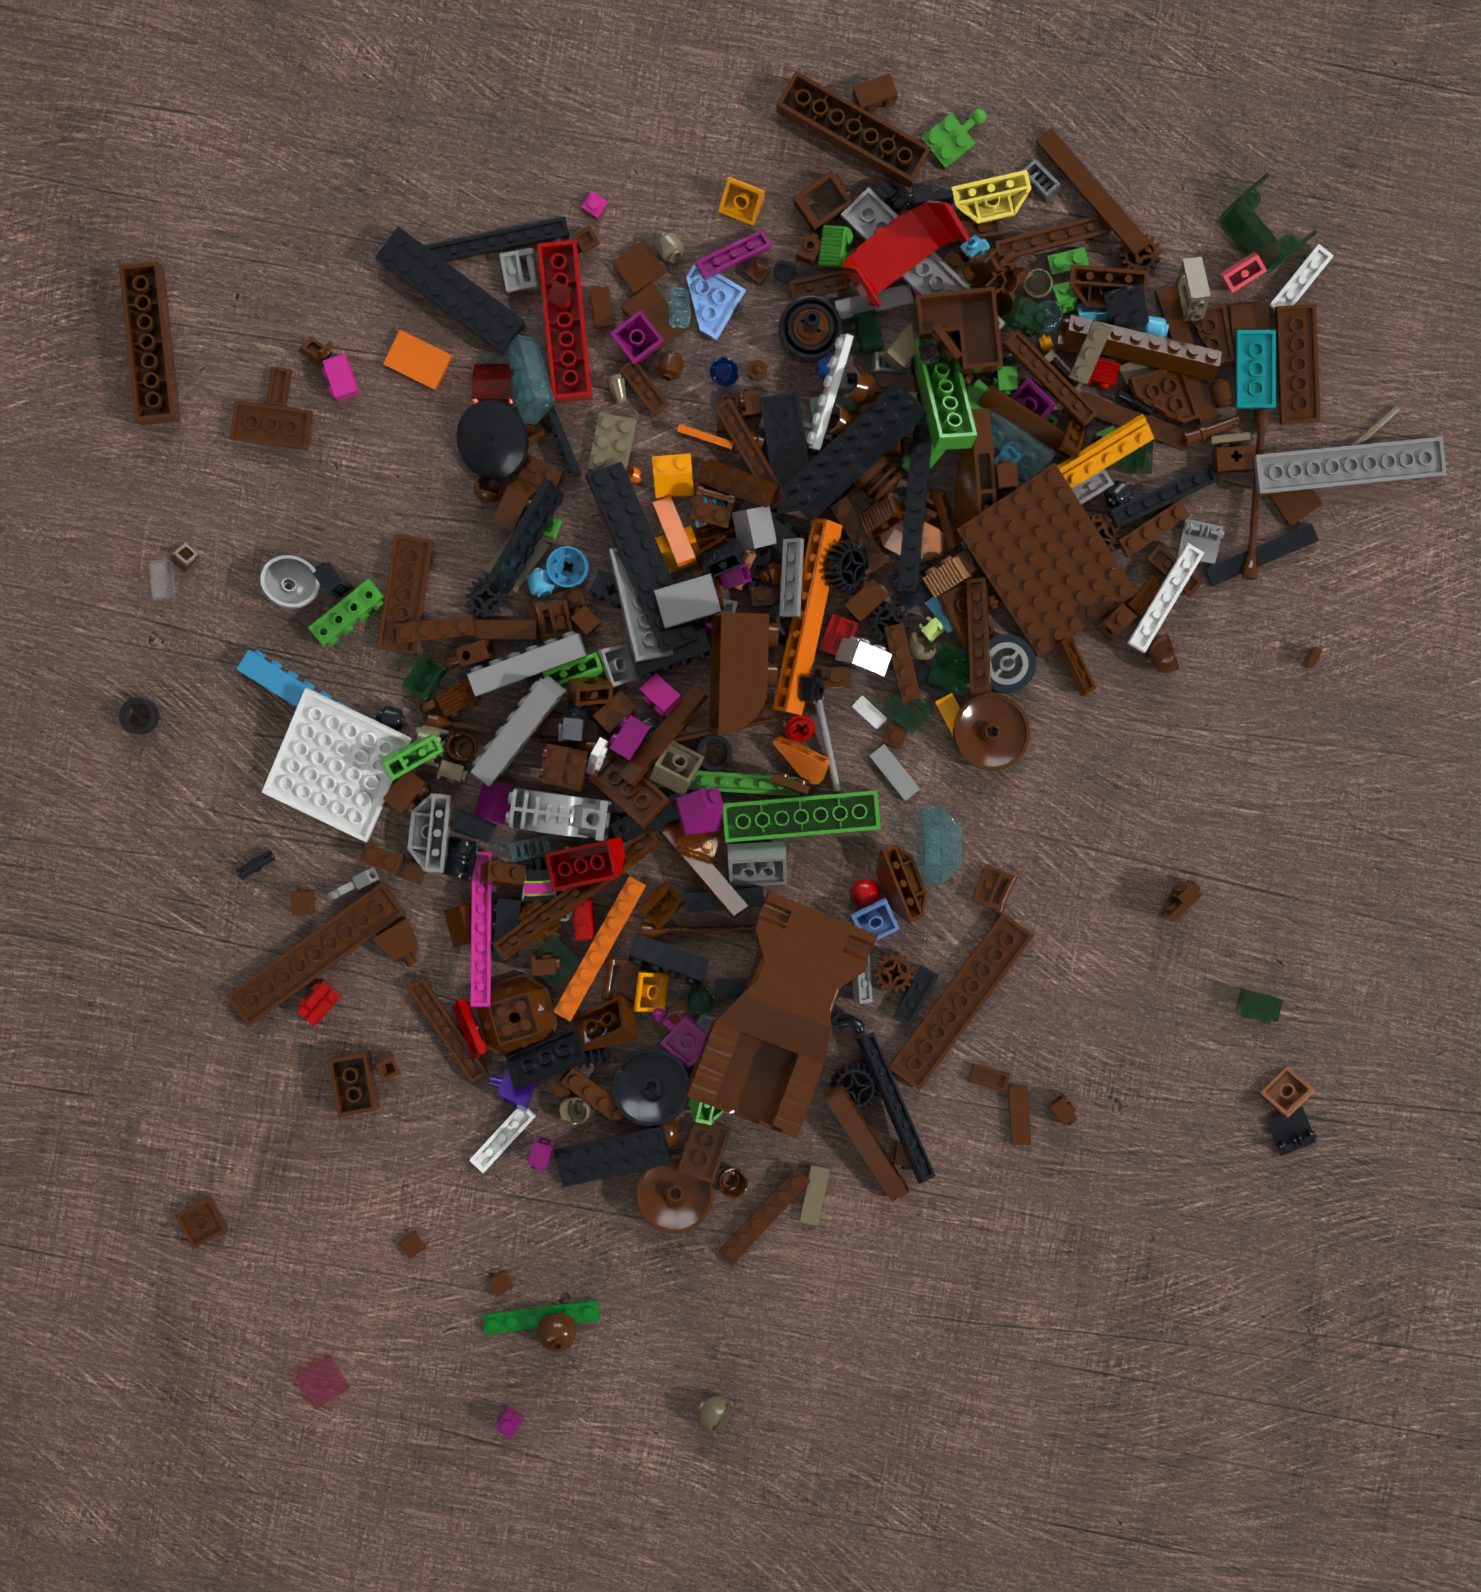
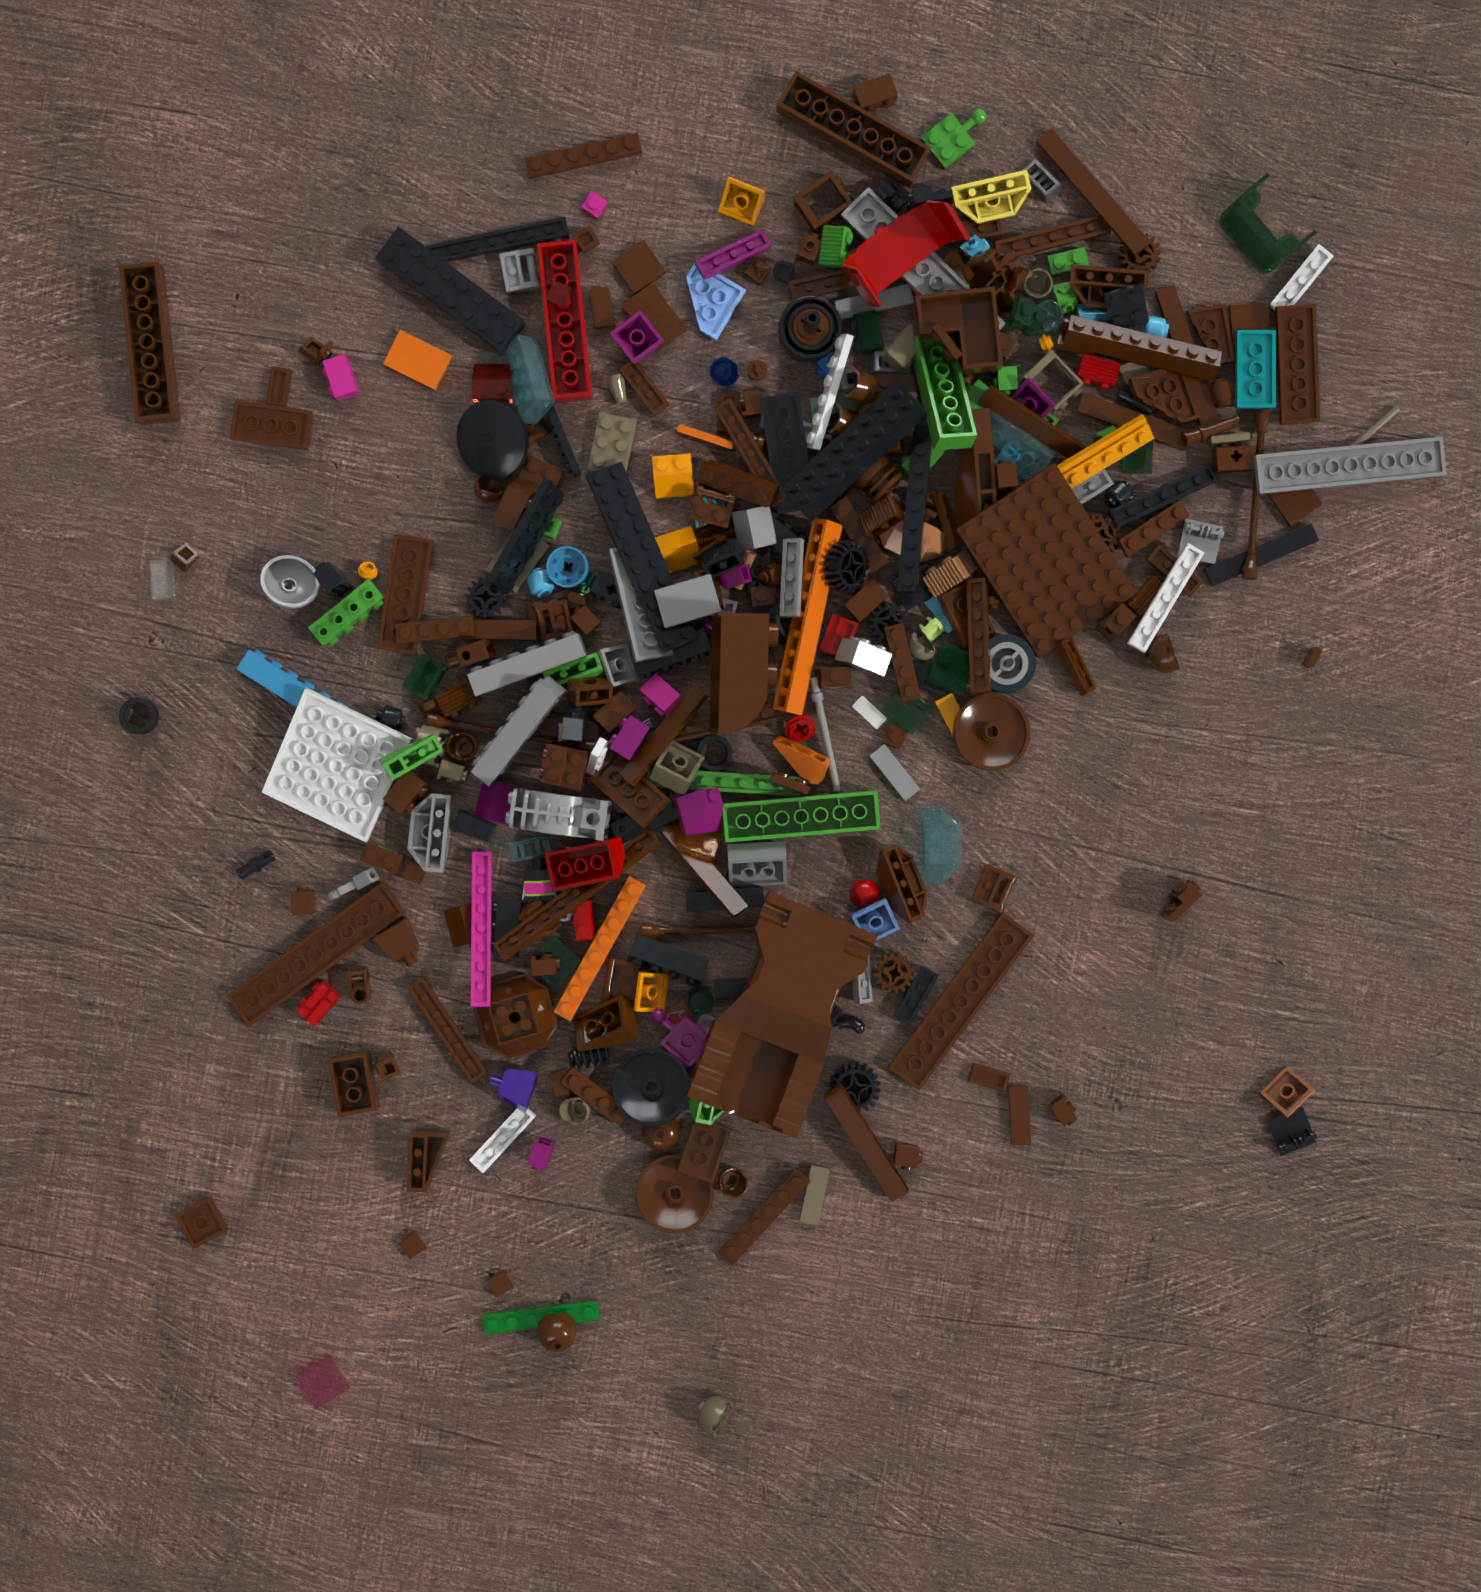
black hinge [442,836,479,880] -> none
red plate [452,999,486,1060] -> none
reddish brown brick [479,861,526,888] -> none
magenta brick [494,1405,524,1439] -> none
black tile [506,1026,588,1091] -> none
black plate [553,1125,672,1187] -> none
orange hinge [627,466,643,483] -> none
reddish brown bracket [638,882,686,930] -> none
orange tile [652,496,696,567] -> none
dark tan head [656,232,684,262] -> none
reddish brown head [656,351,684,381] -> none
clear light blue slope [669,286,691,328] -> none
black brick [799,674,827,704] -> none
black tile [856,1032,936,1184] -> none
clear smoke tile [918,337,943,366] -> none
reddish brown tile [1002,329,1098,427] -> none
reddish brown tile [1059,414,1088,458] -> none
dark tan plate [1069,321,1111,384] -> none
dark tan window [1176,257,1211,321] -> none
coral brick [1220,252,1267,293] -> none
clear green brick [1235,989,1283,1024] -> none
none -> reddish brown piece [347,966,371,1004]
none -> light orange plate [358,562,377,580]
none -> reddish brown wedge [407,1129,451,1192]
none -> reddish brown plate [525,133,642,179]
none -> dark green arm [577,572,597,595]

